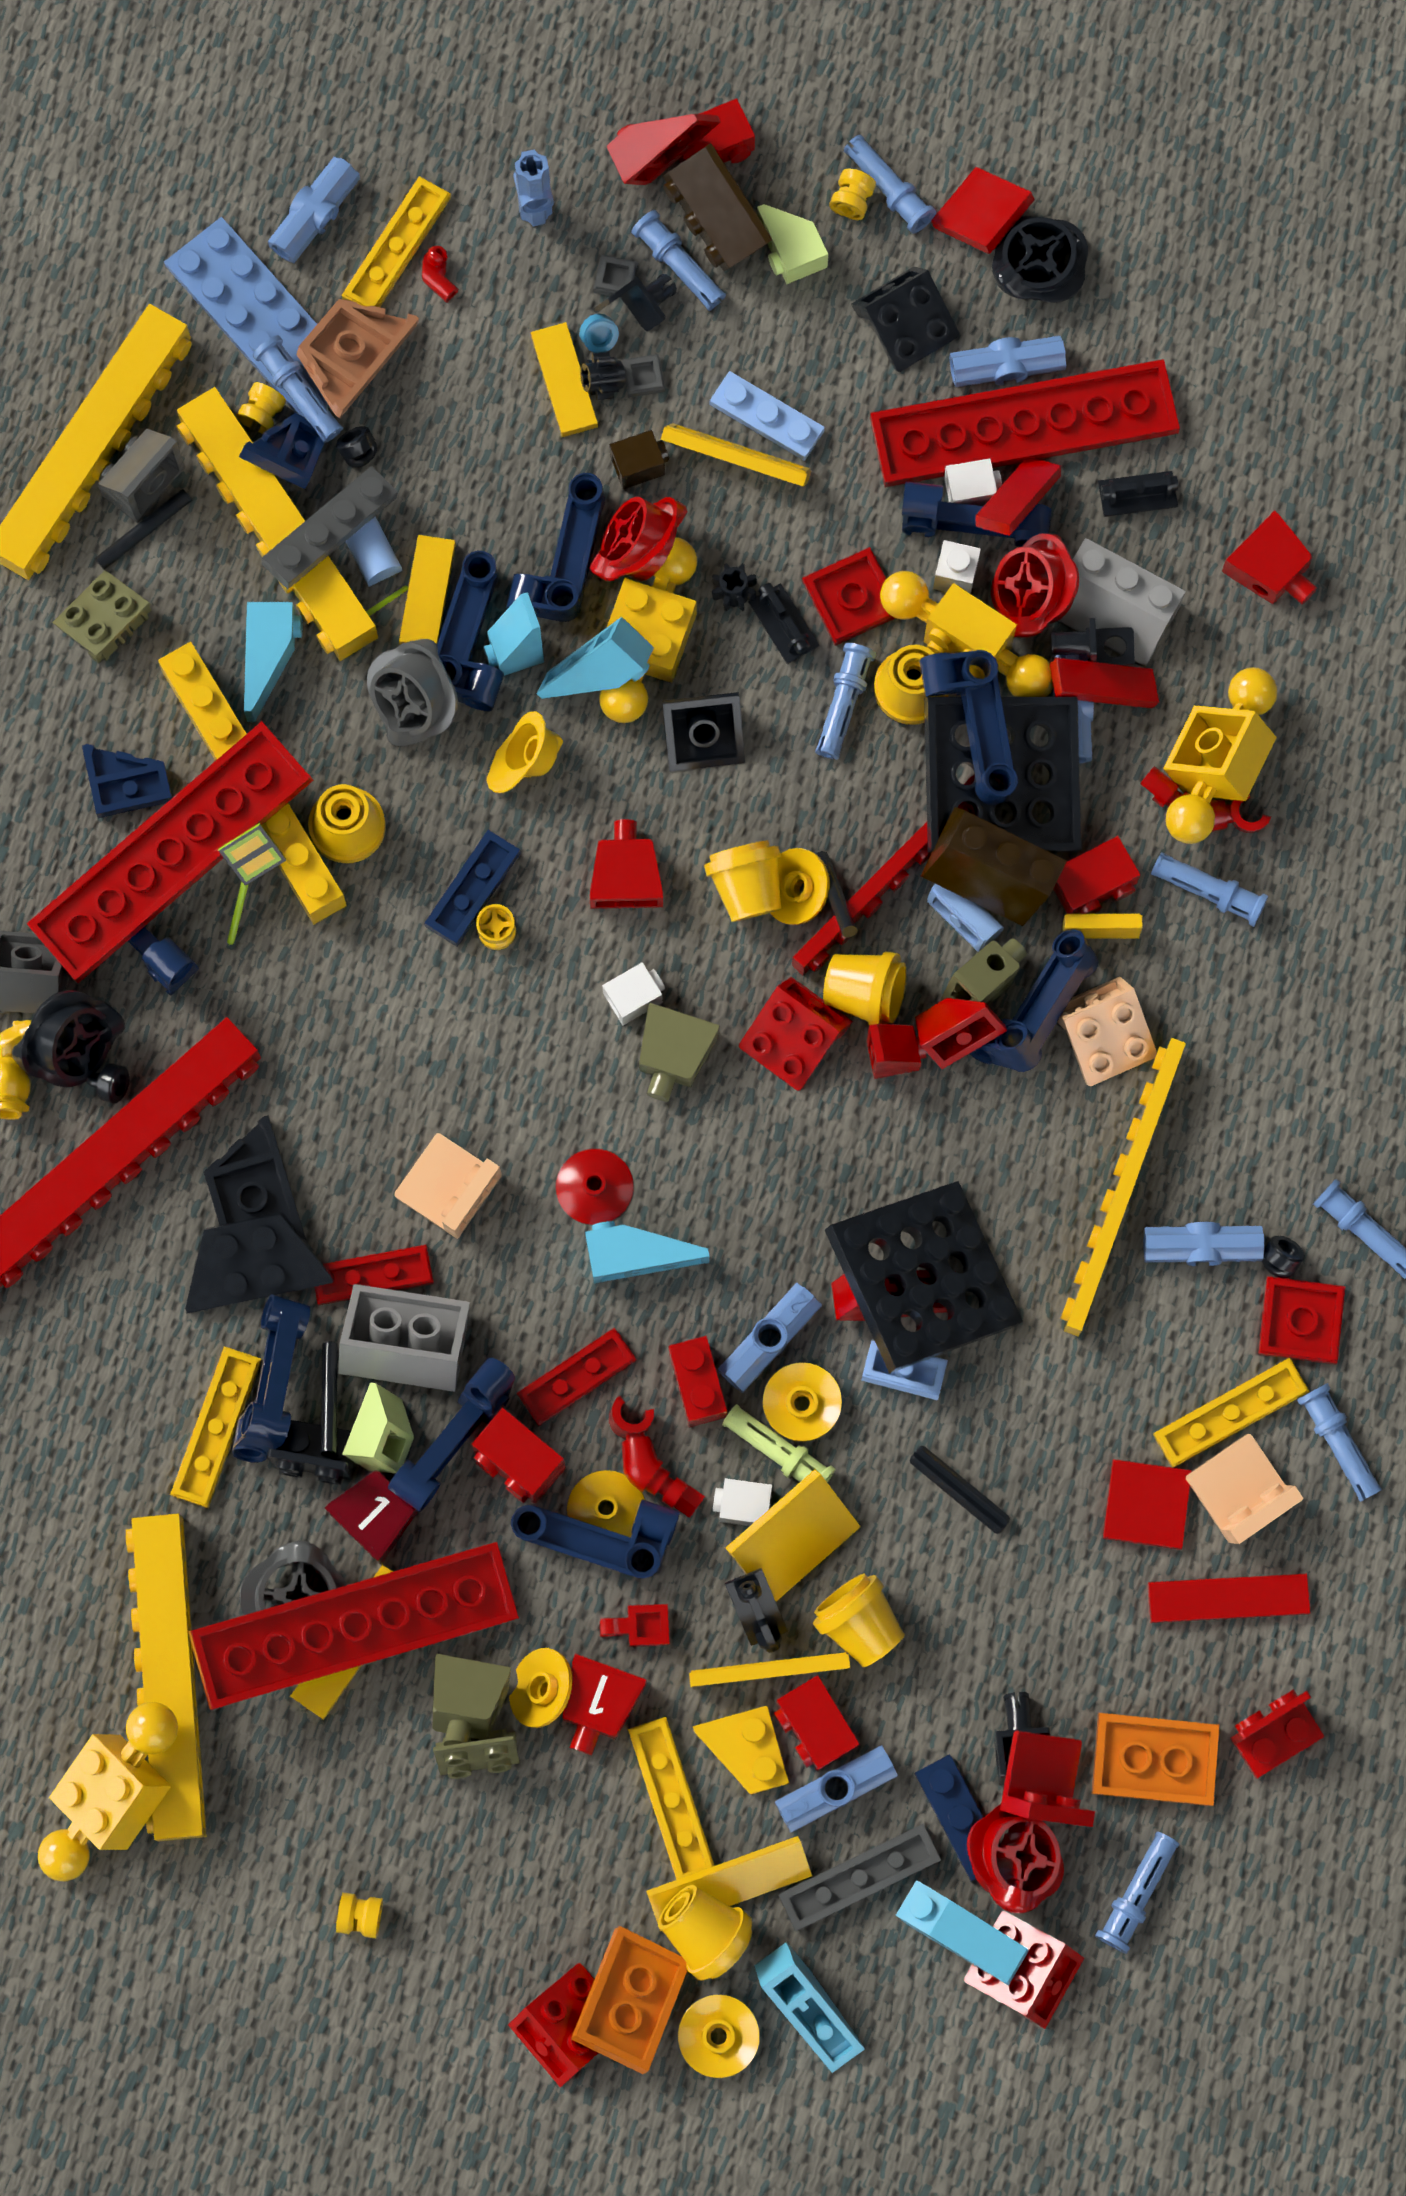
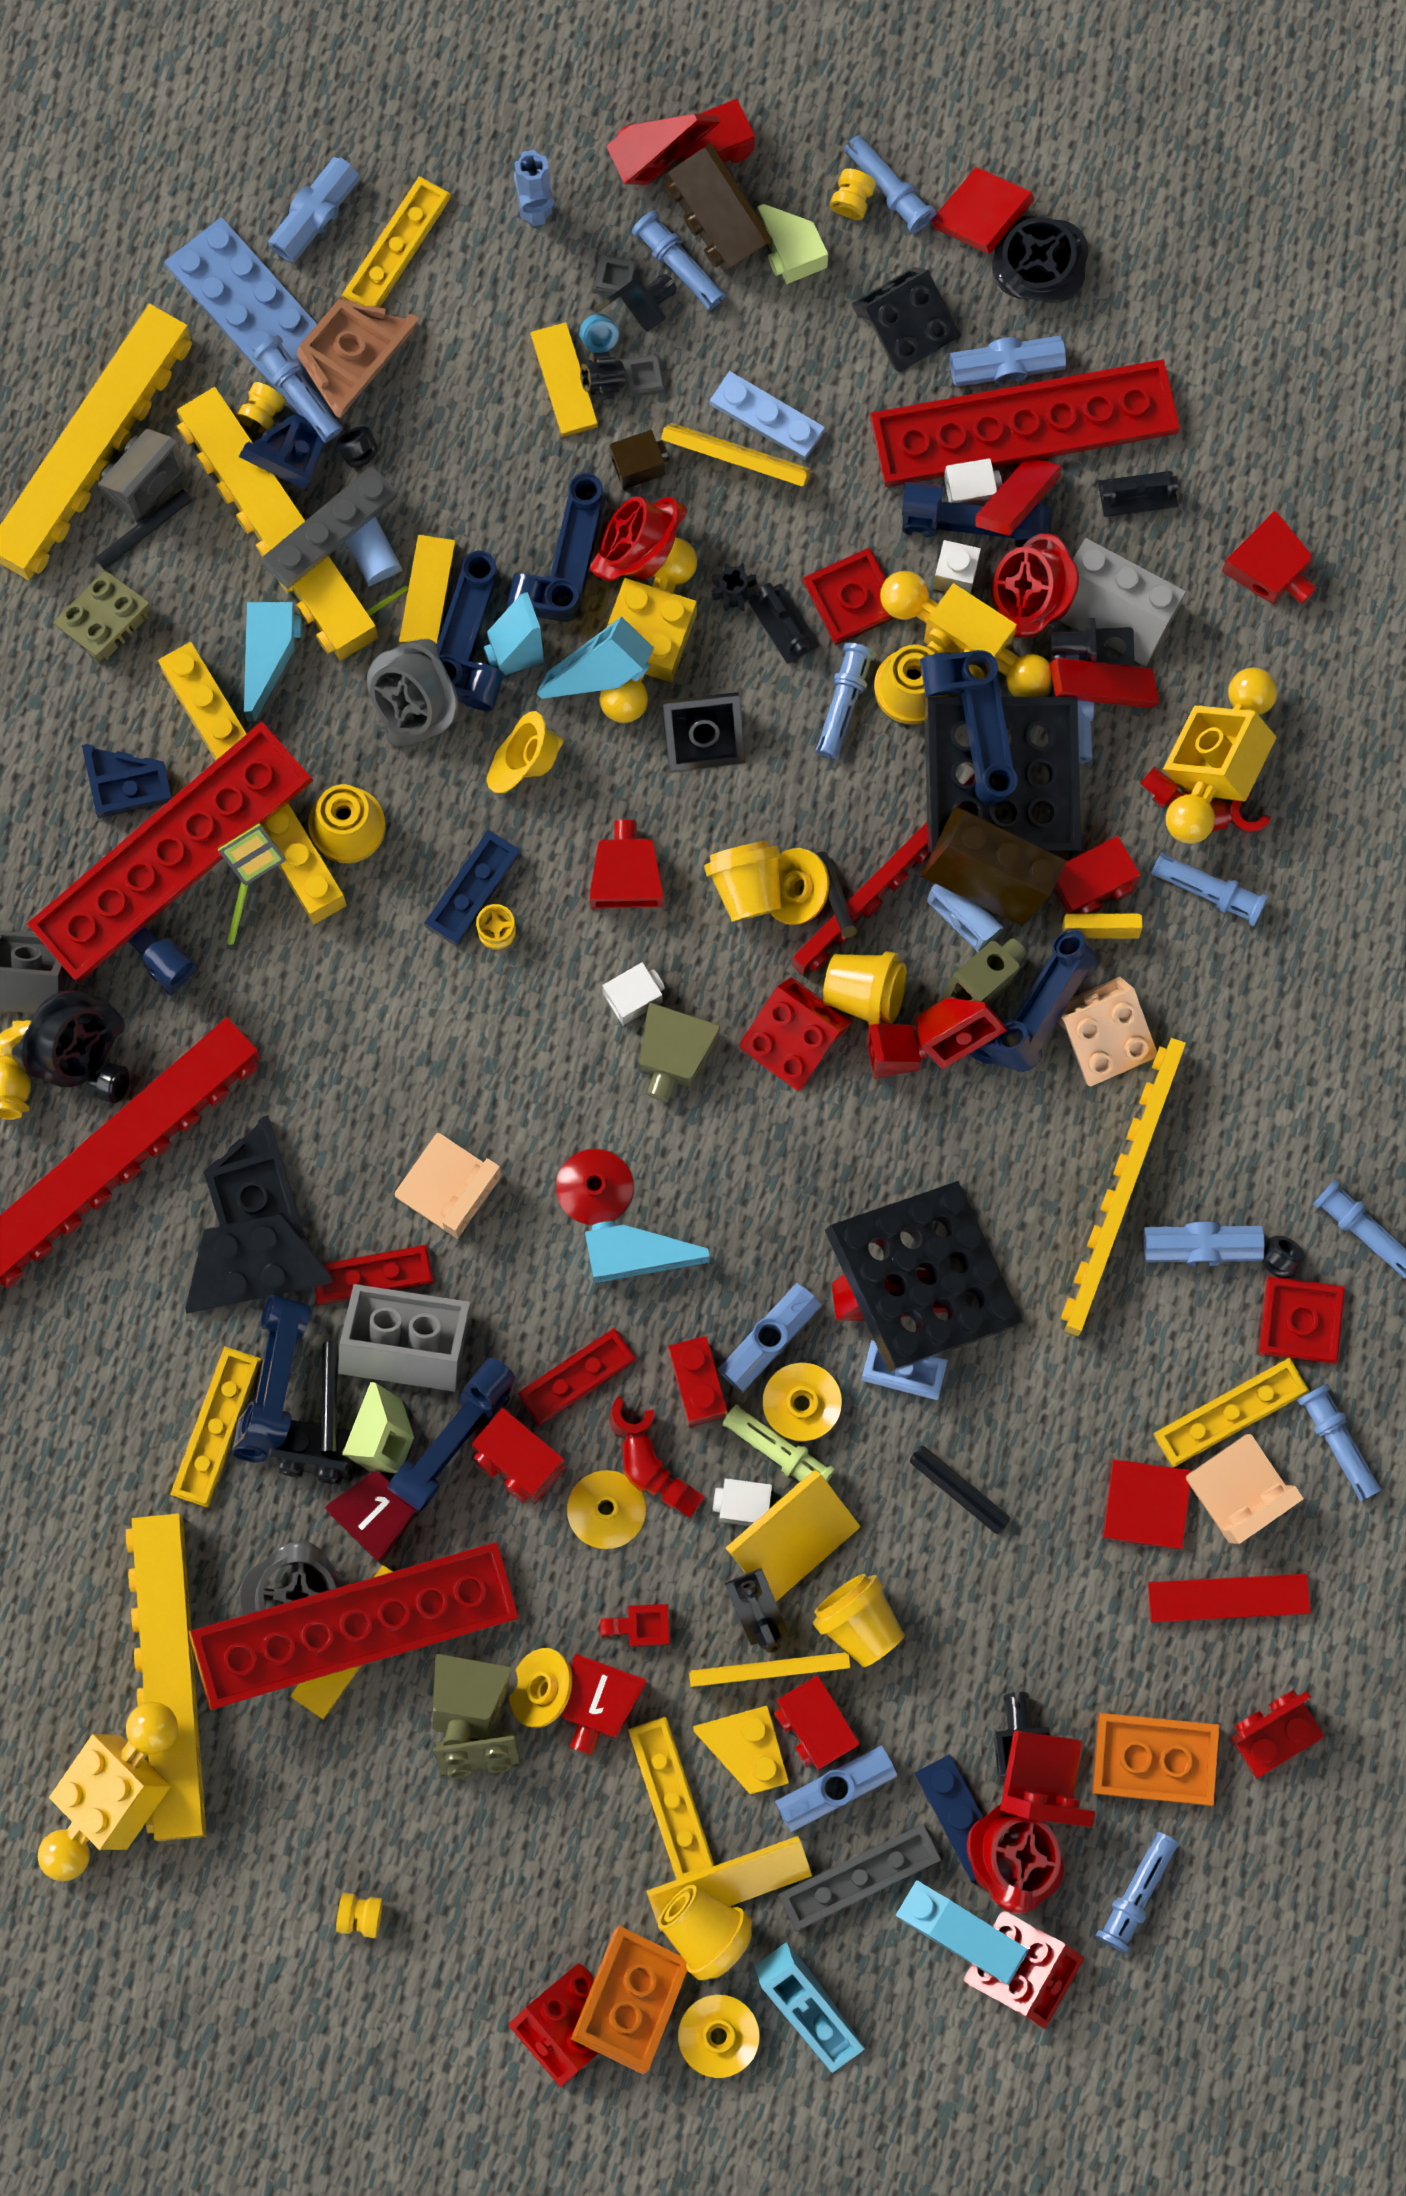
red arm [422,246,459,303] -> none
dark blue piece [511,1499,680,1579] -> none

